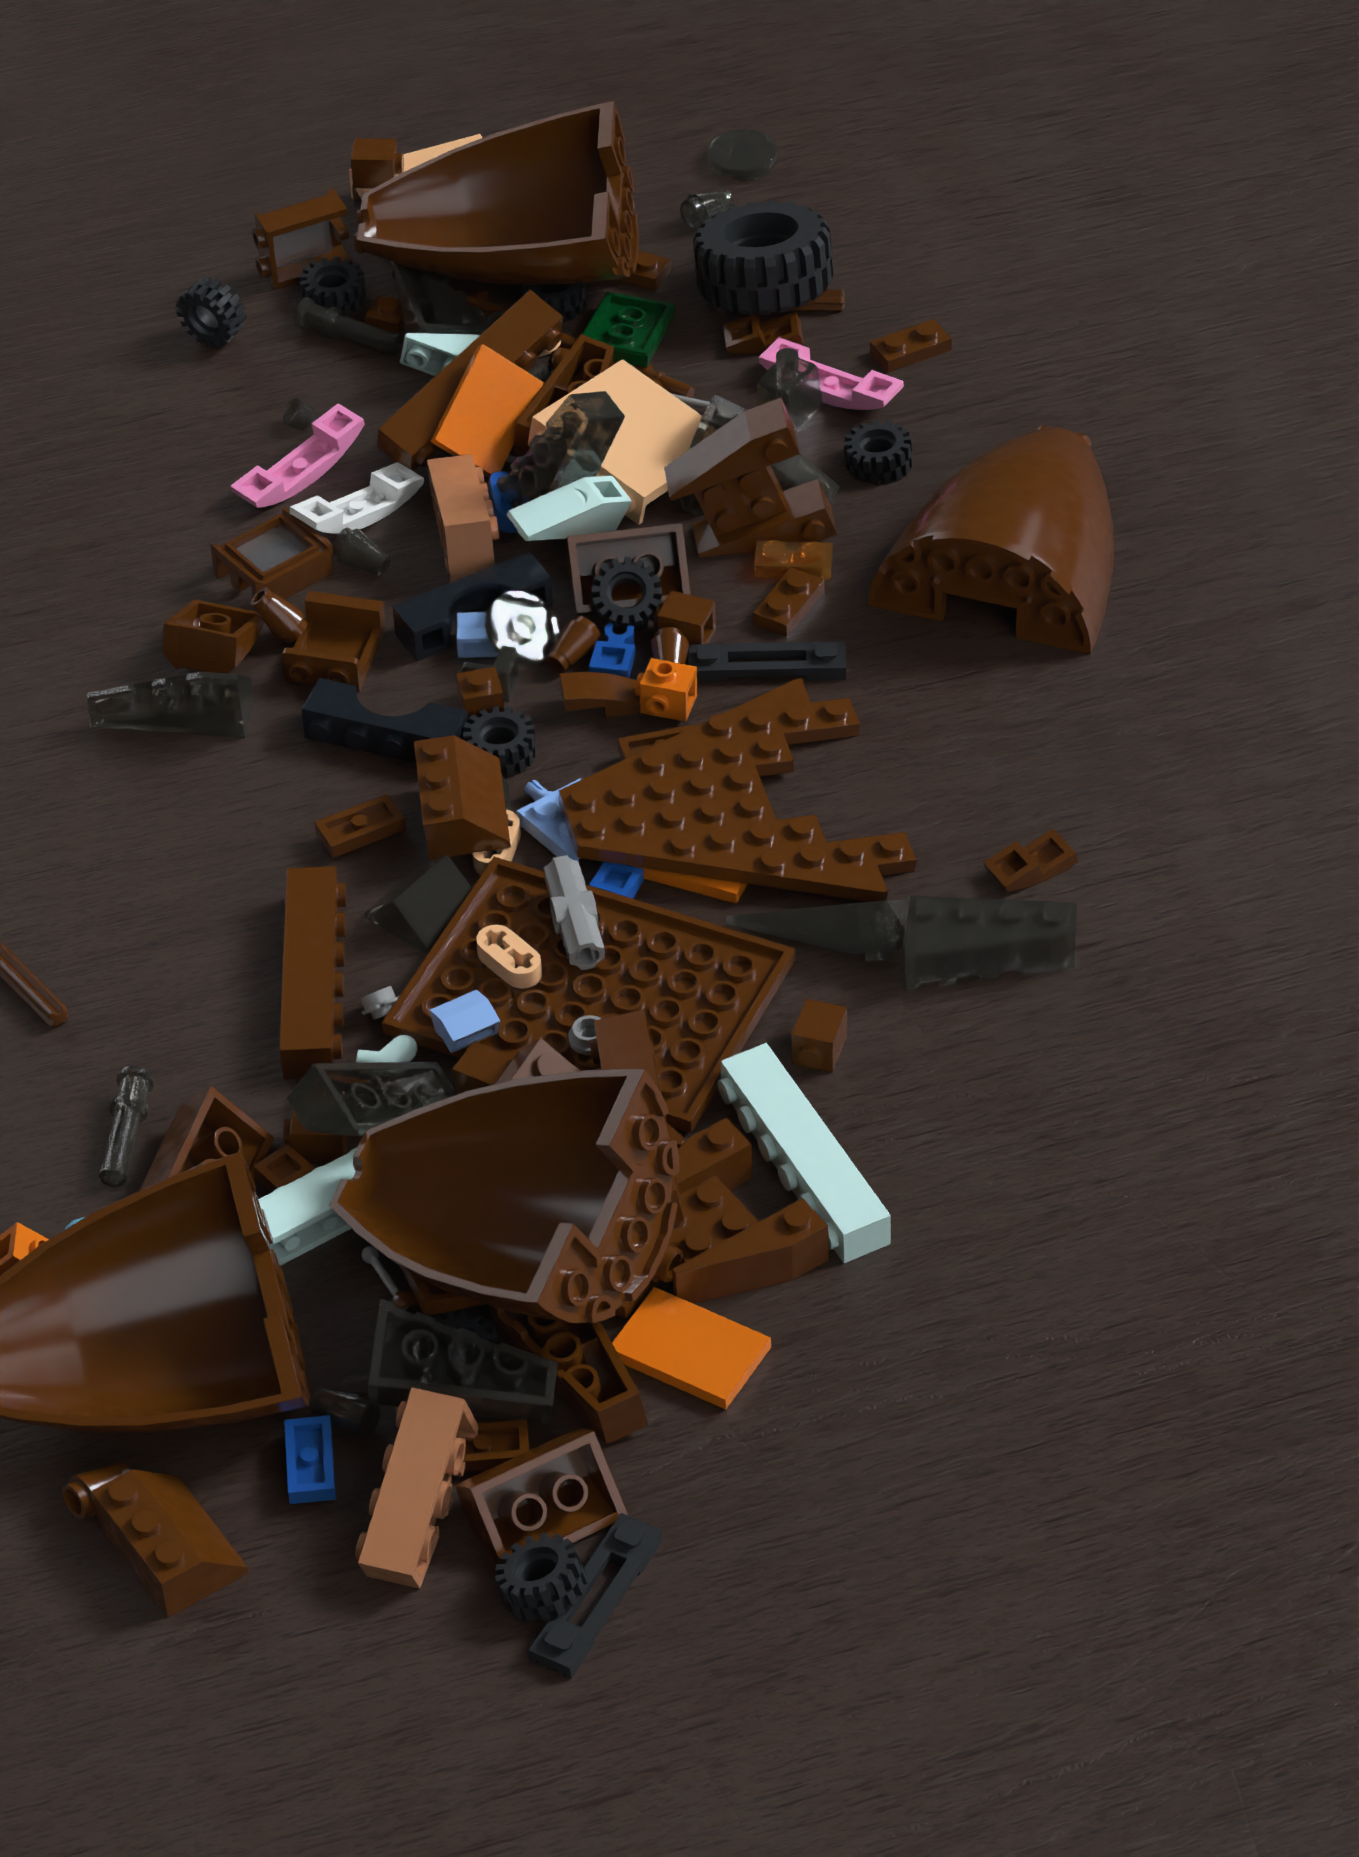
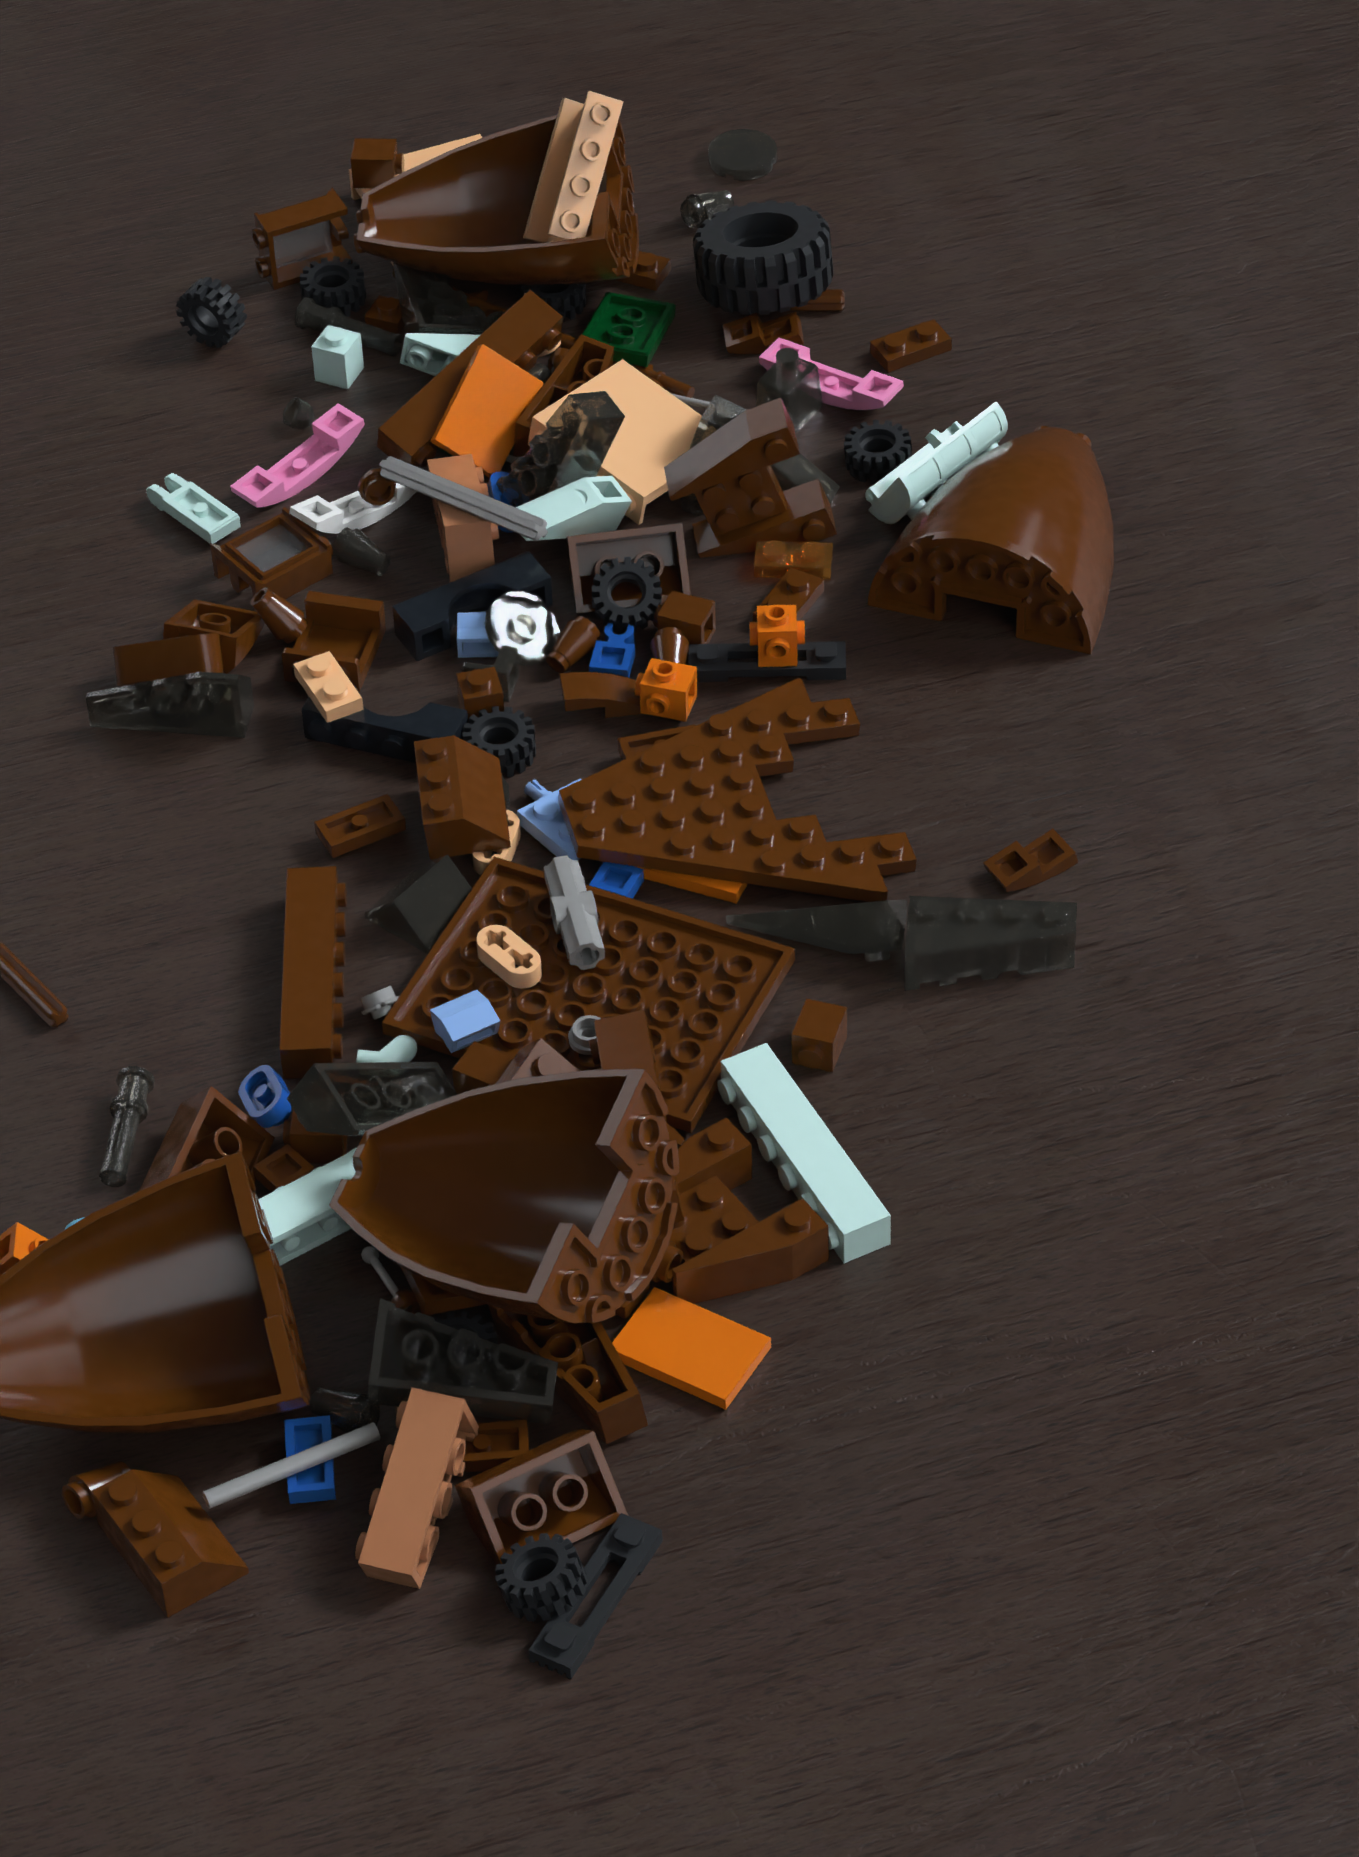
none -> reddish brown beam [113,633,223,687]
none -> light aqua hinge [146,473,241,544]
none -> light grey bar [202,1422,380,1509]
none -> blue plate [238,1065,293,1128]
none -> light nougat plate [293,651,364,723]
none -> light aqua brick [311,325,364,389]
none -> reddish brown plate [358,468,396,505]
none -> light grey axle [379,456,548,541]
none -> light nougat panel [523,91,624,243]
none -> orange brick [749,605,805,667]
none -> light aqua container [865,402,1008,524]

